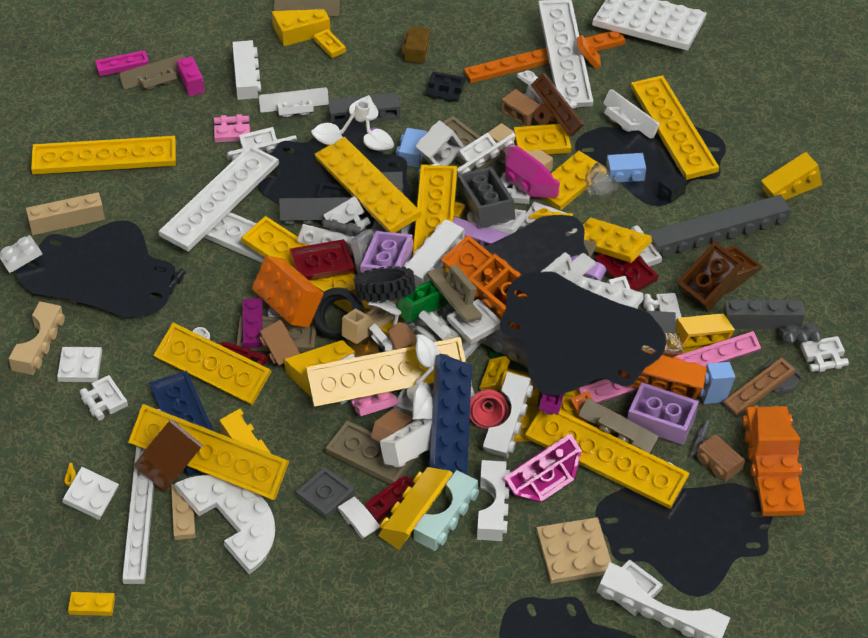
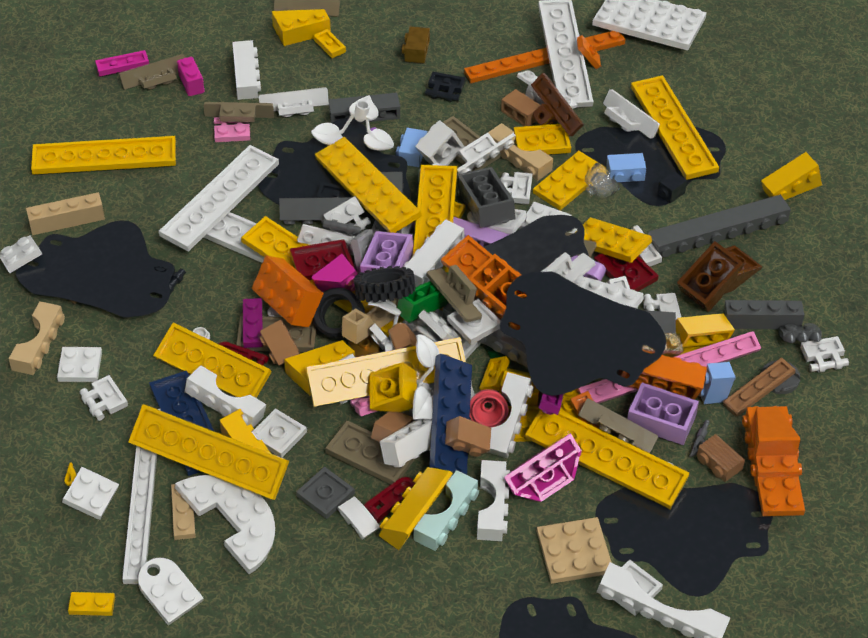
reddish brown slope [133,419,203,492] -> none
white bracket [227,127,297,161] -> none
dark pink wedge [505,145,560,197] -> none
yellow hand [529,208,573,220] -> none
none -> white plate [138,558,204,626]
none -> white arch [185,365,266,428]
none -> dark tan bracket [204,102,274,122]
none -> white plate [252,408,307,458]
none -> dark pink slope [311,254,358,292]
none -> yellow slope [370,362,417,412]
none -> medium nougat brick [445,416,491,457]

